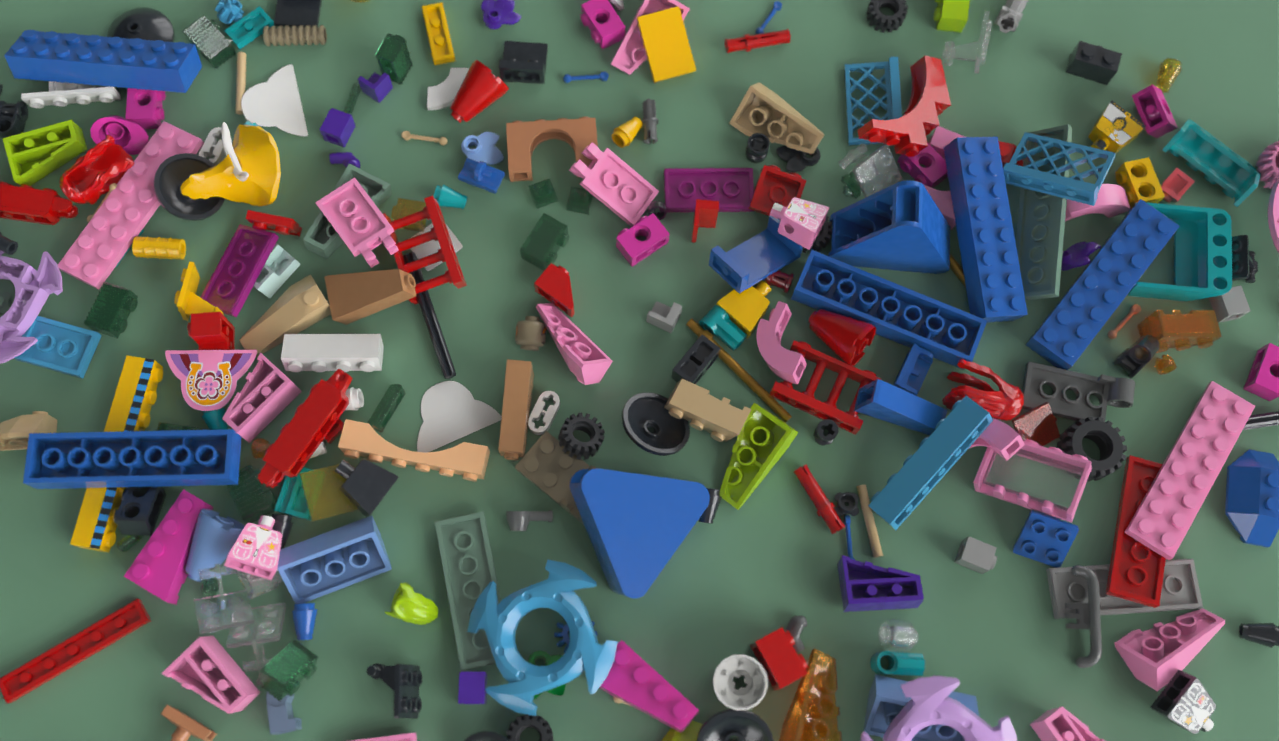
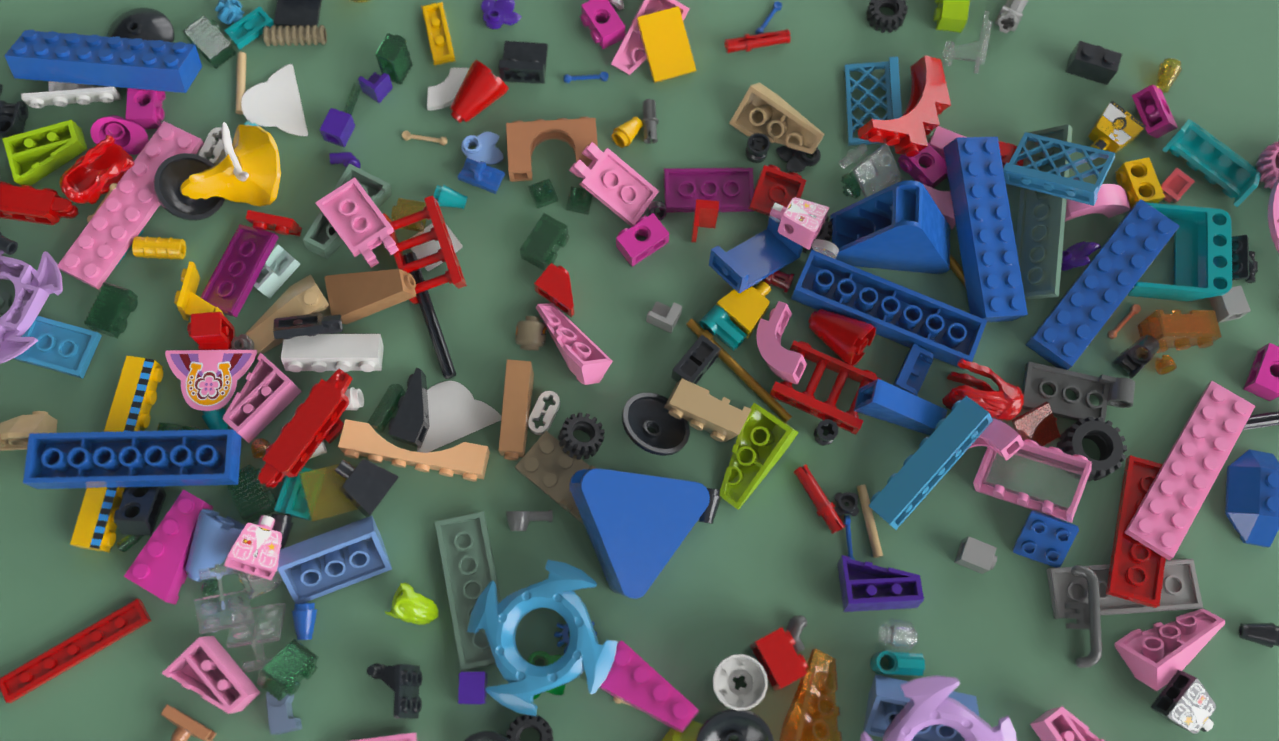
none -> flat silver plate [231,334,254,350]
none -> black hinge [273,313,343,339]
none -> black slope [388,368,430,448]
none -> light grey tile [812,239,839,259]

